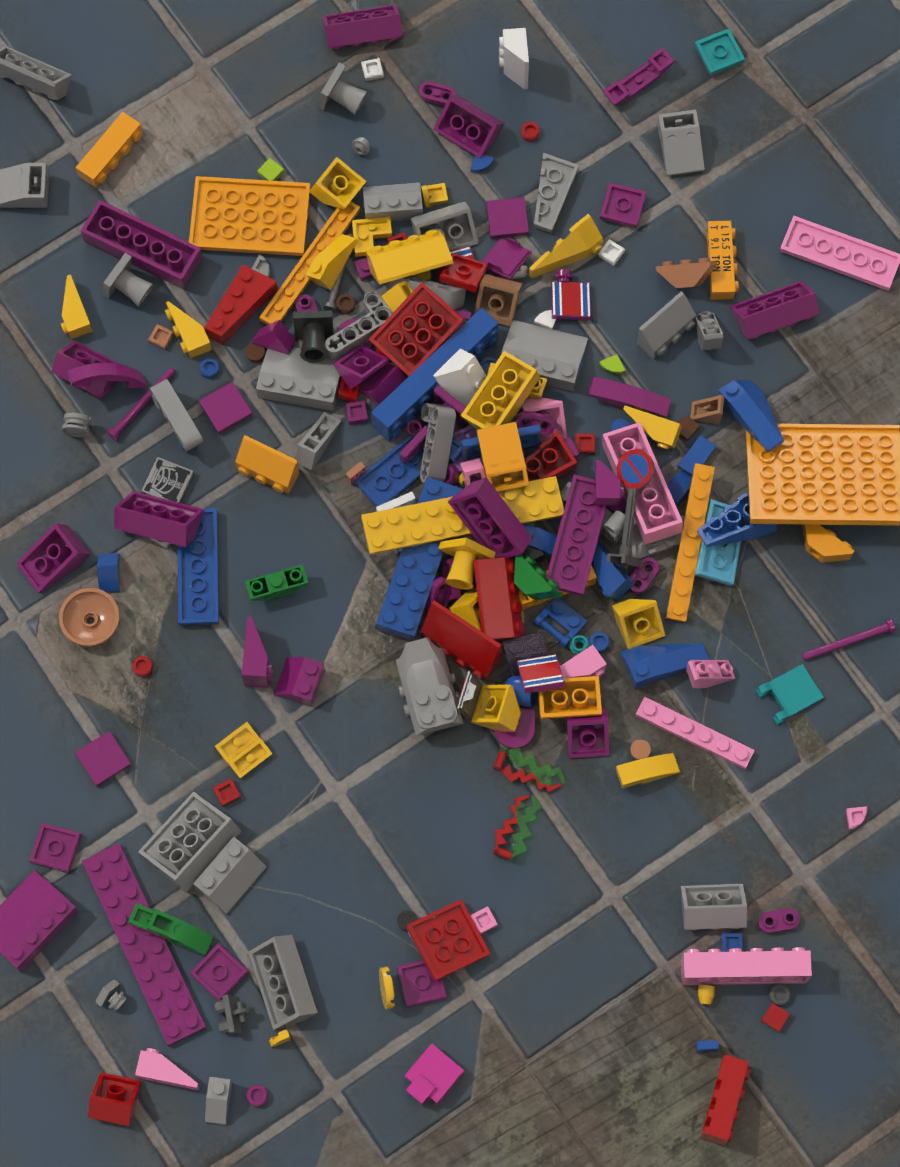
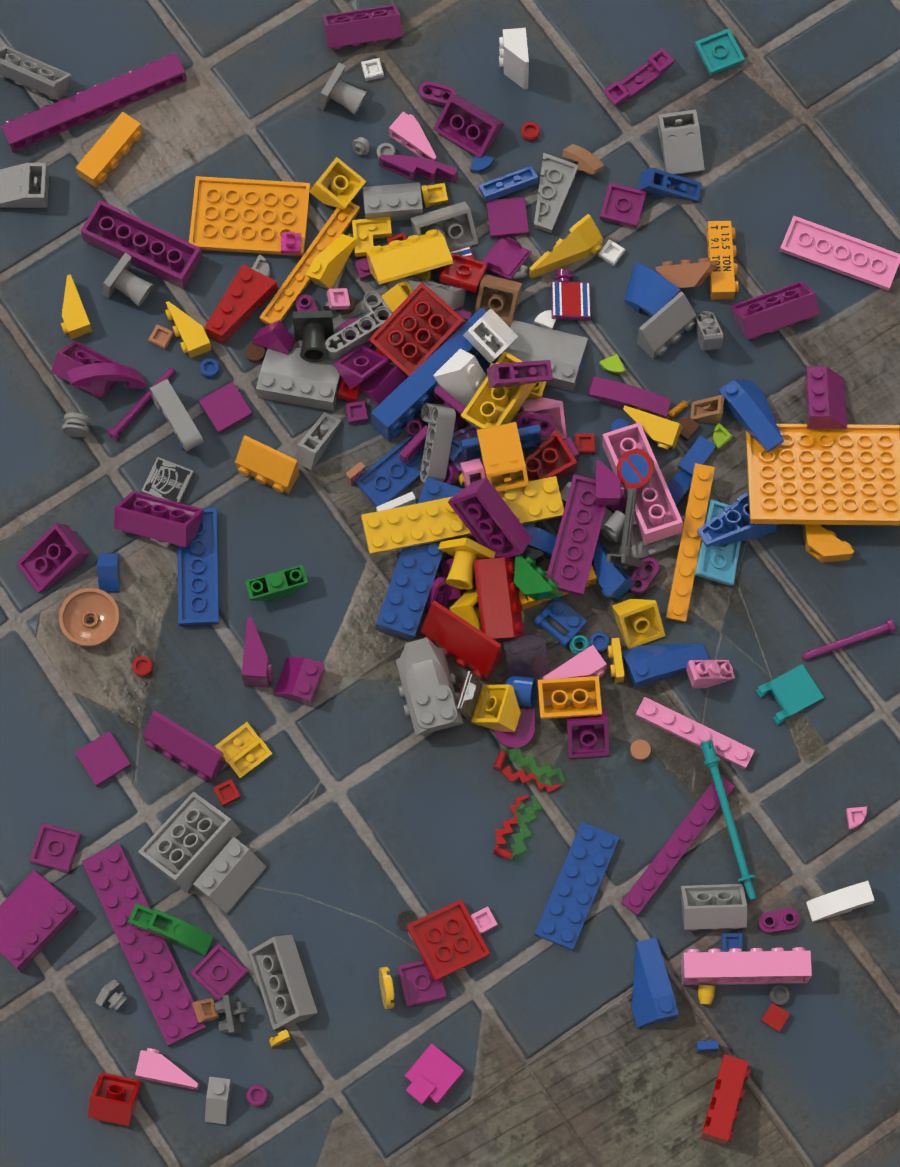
lime tile [257,158,284,181] -> none
tile [516,654,565,693] -> none
yellow slope [616,753,680,789] -> none
none -> magenta brick [1,53,187,153]
none -> magenta slope [143,710,226,783]
none -> nougat tile [192,998,219,1023]
none -> dark pink tile [281,232,301,254]
none -> bright pink tile [327,288,350,310]
none -> light grey tile [377,143,396,160]
none -> magenta slope [379,155,458,184]
none -> bright pink slope [389,112,437,161]
none -> white slope [463,308,518,363]
none -> blue plate [478,166,539,202]
none -> magenta slope [487,360,553,388]
none -> blue plate [534,822,620,951]
none -> medium nougat slope [562,144,604,175]
none -> yellow plate [607,638,625,683]
none -> magenta plate [621,776,735,916]
none -> blue slope [624,262,680,317]
none -> blue wedge [631,937,679,1028]
none -> blue slope [638,168,702,202]
none -> light orange piece [666,399,691,419]
none -> teal bar [700,740,757,901]
none -> lime tile [713,423,733,451]
none -> magenta slope [804,367,847,429]
none -> white slope [806,881,875,922]

